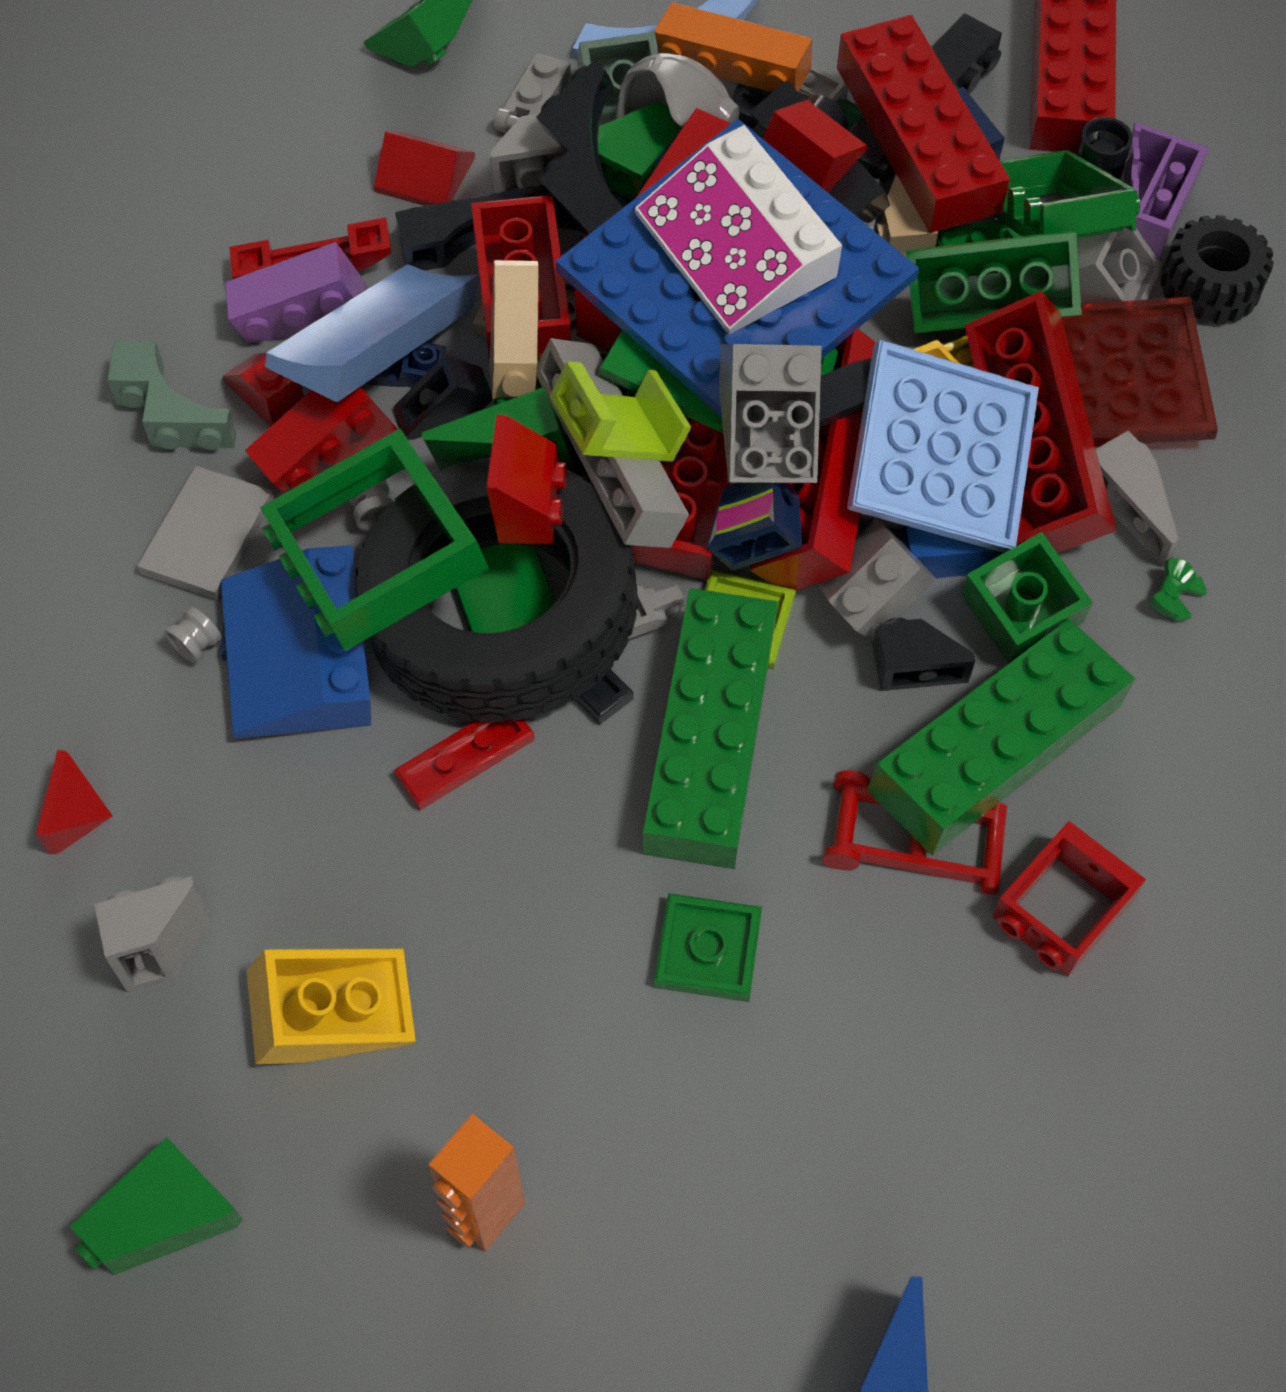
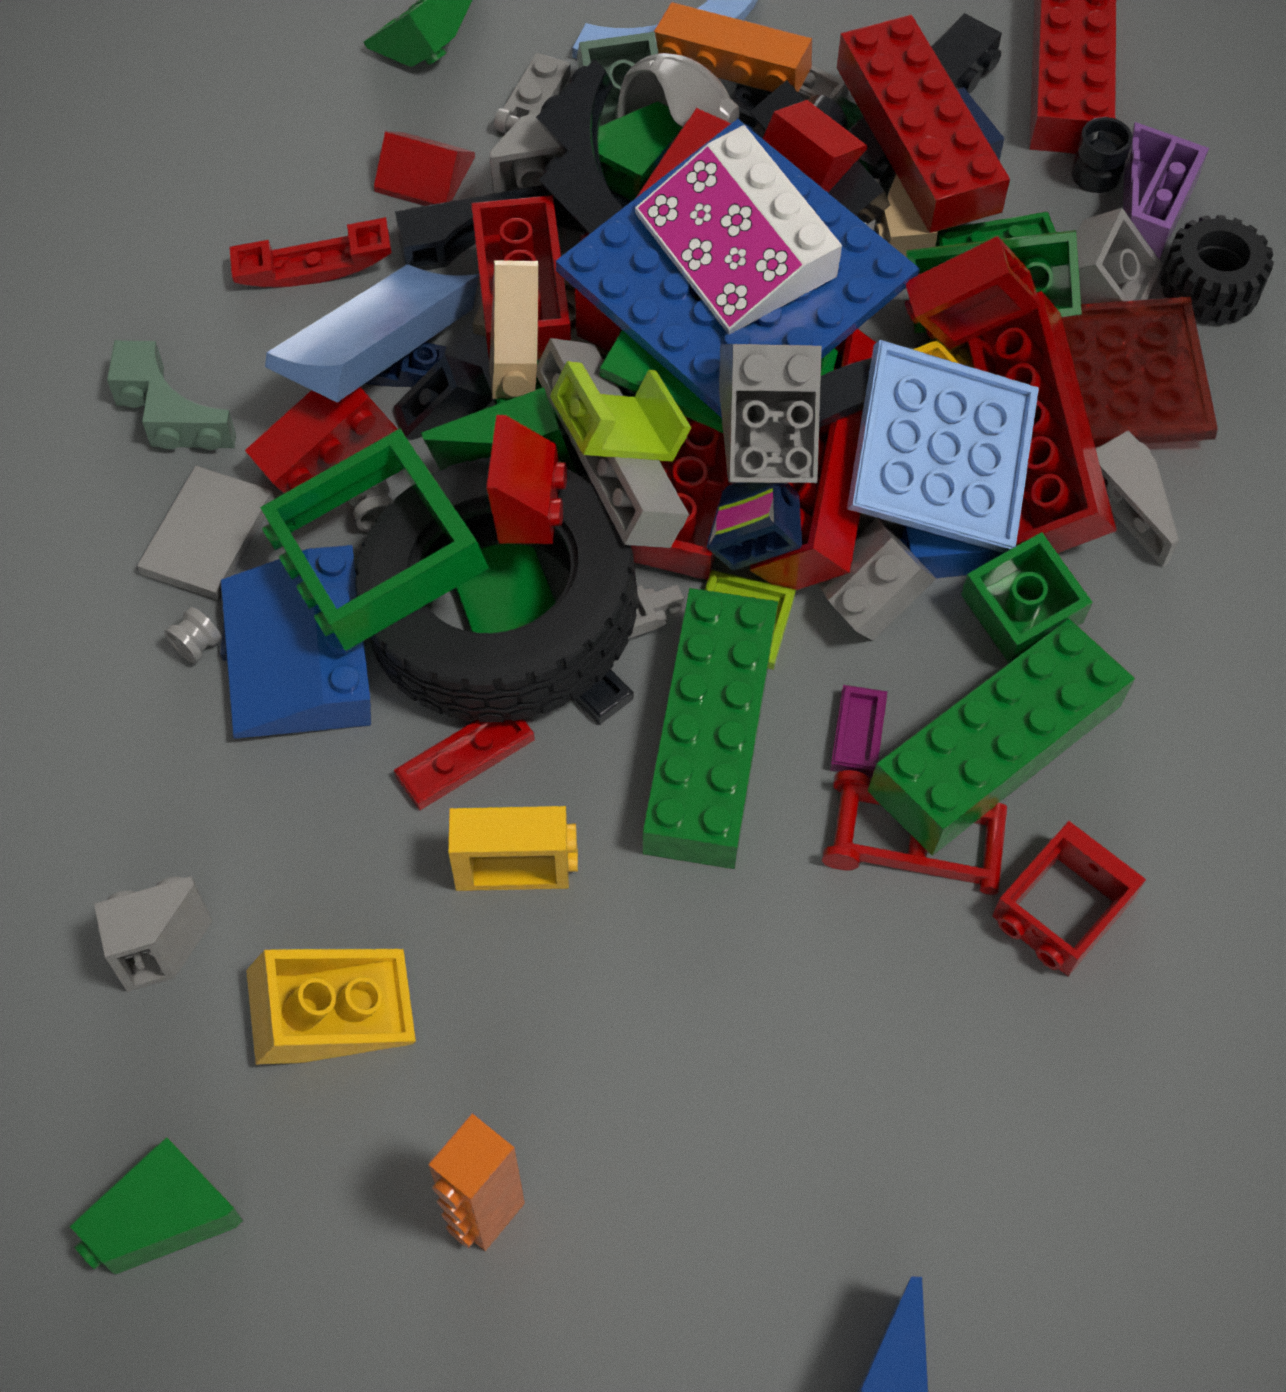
red slope [36,750,113,854] -> none
red slope [222,353,304,427] -> none
medium lavender wedge [225,242,369,343] -> none
green tile [654,893,762,1002] -> none
black slope [872,617,975,691] -> none
green window [992,150,1140,239] -> none
green piece [1149,557,1207,621] -> none
none -> yellow window [448,806,578,891]
none -> magenta tile [830,685,888,777]
none -> red window [905,236,1041,350]

